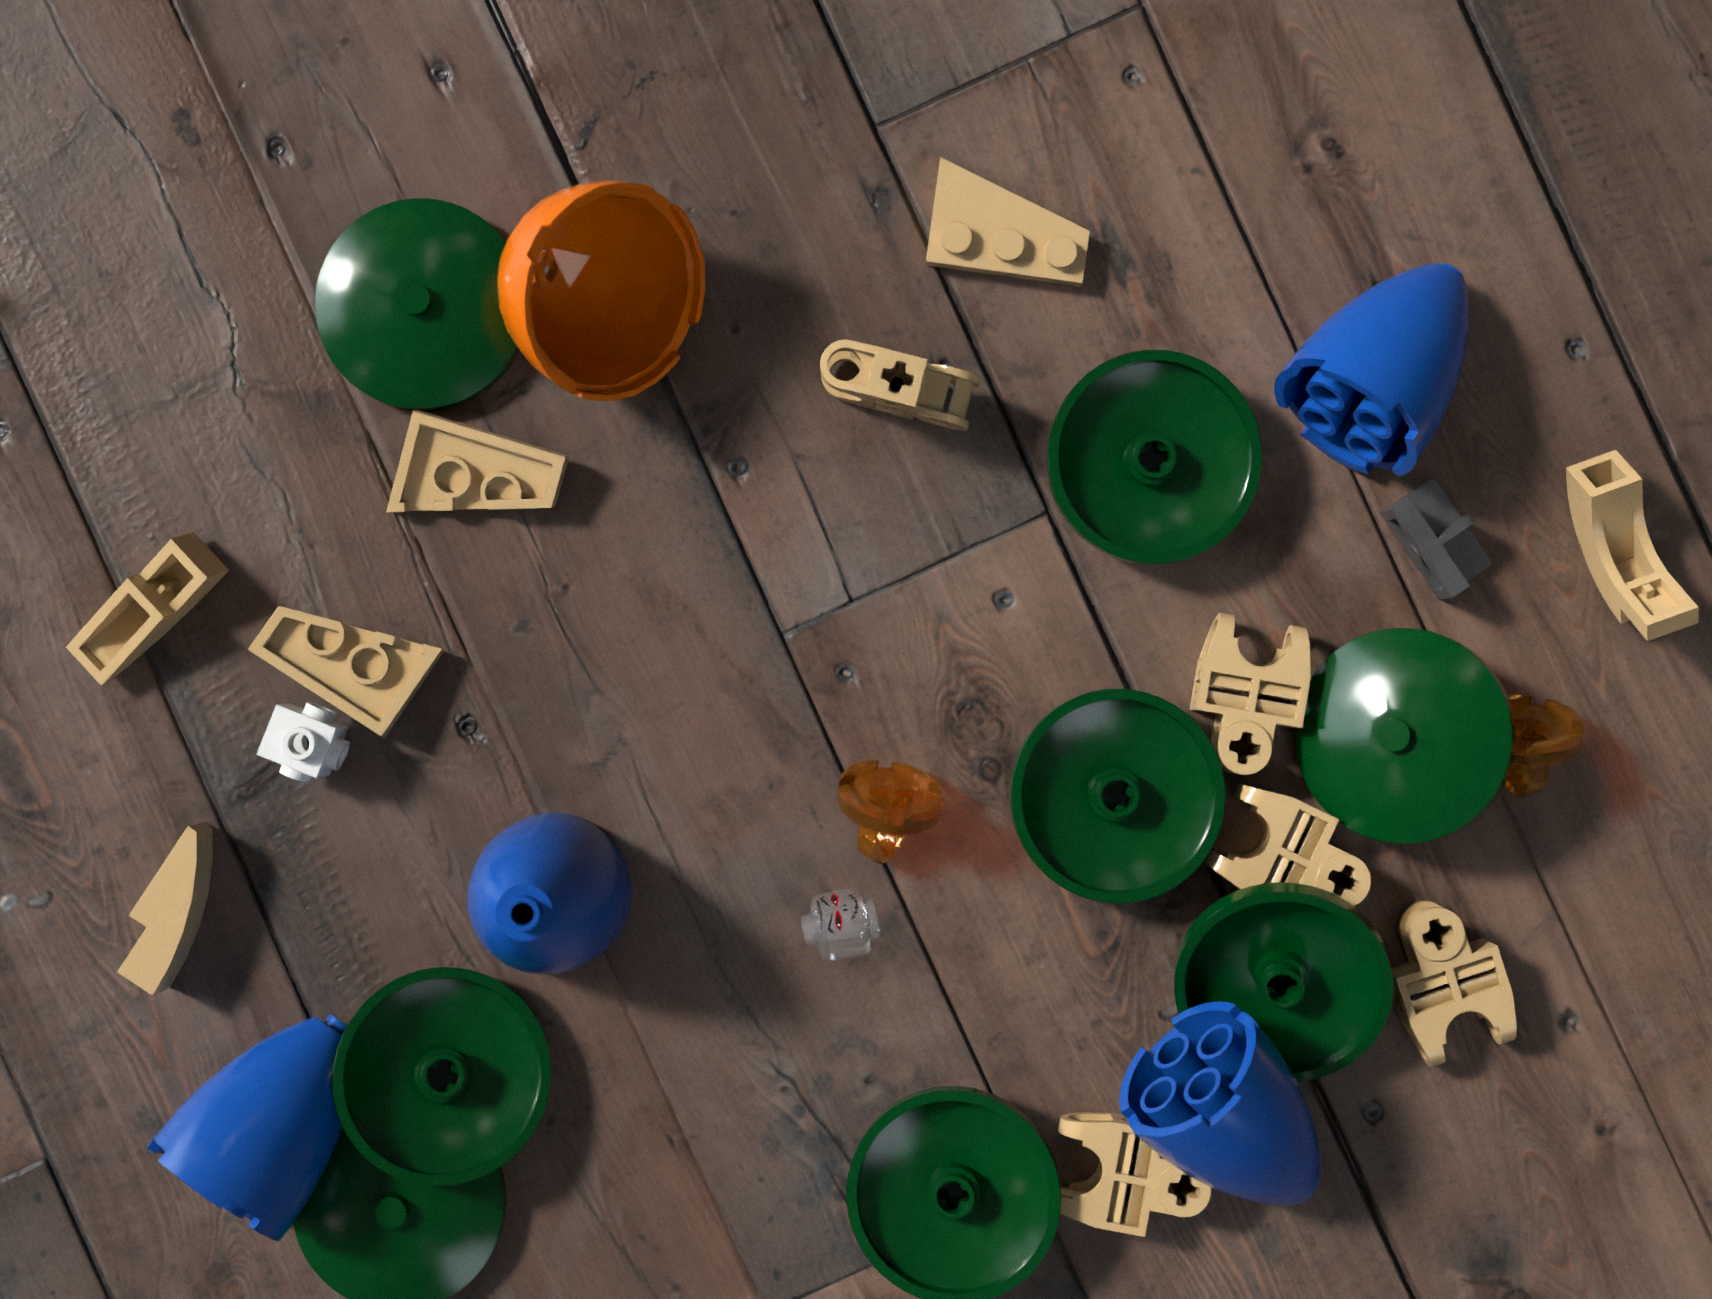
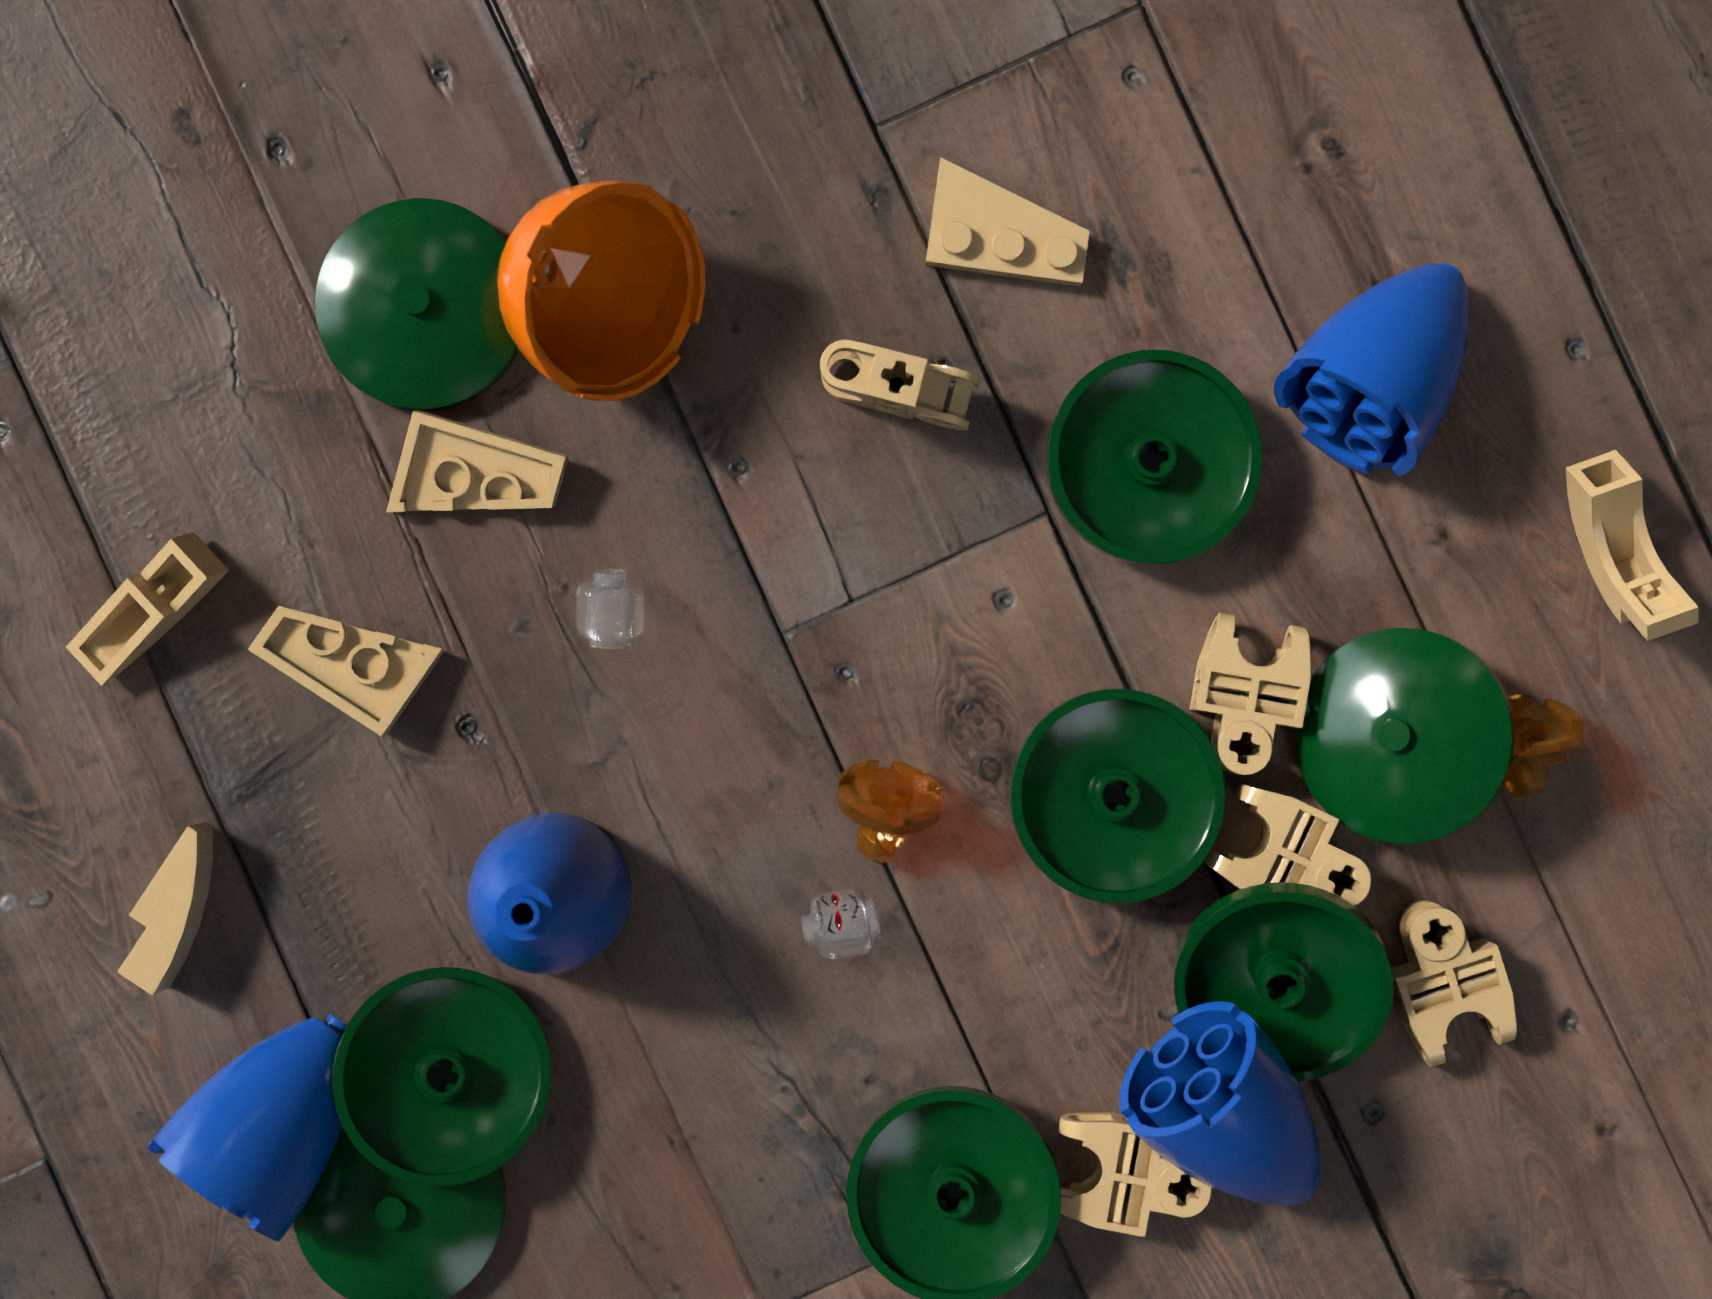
white brick [256,702,350,783] -> none
flat silver panel [1380,479,1491,599] -> none
none -> clear head [575,568,644,649]

